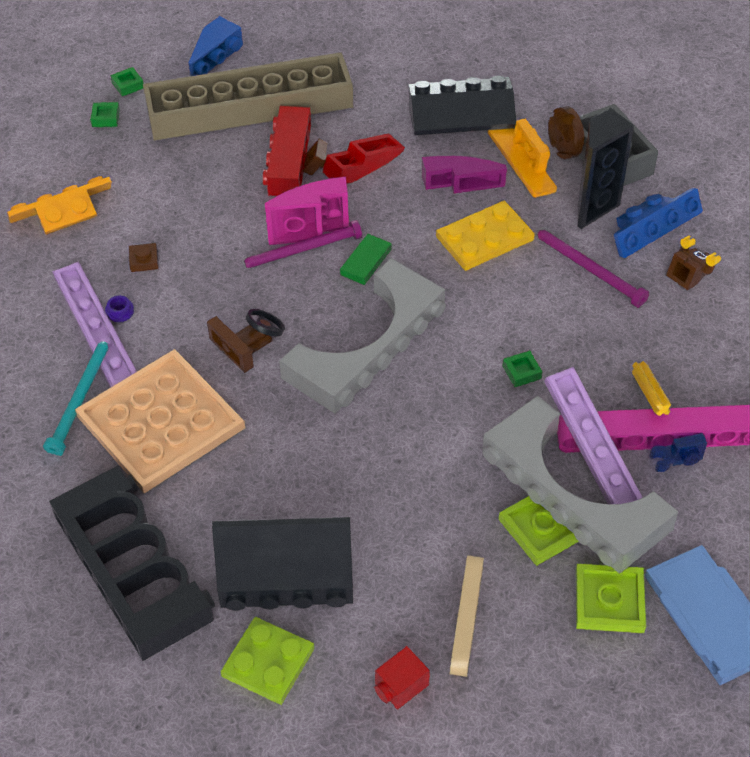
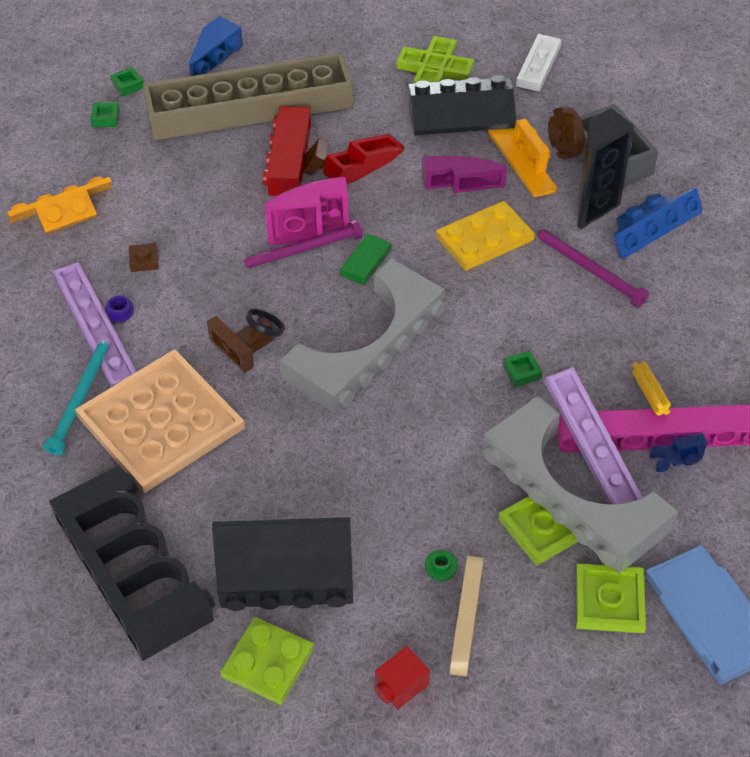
reddish brown piece [666,235,721,291] -> none
none -> lime plate [397,36,474,84]
none -> green plate [425,550,458,581]
none -> white plate [516,34,561,92]

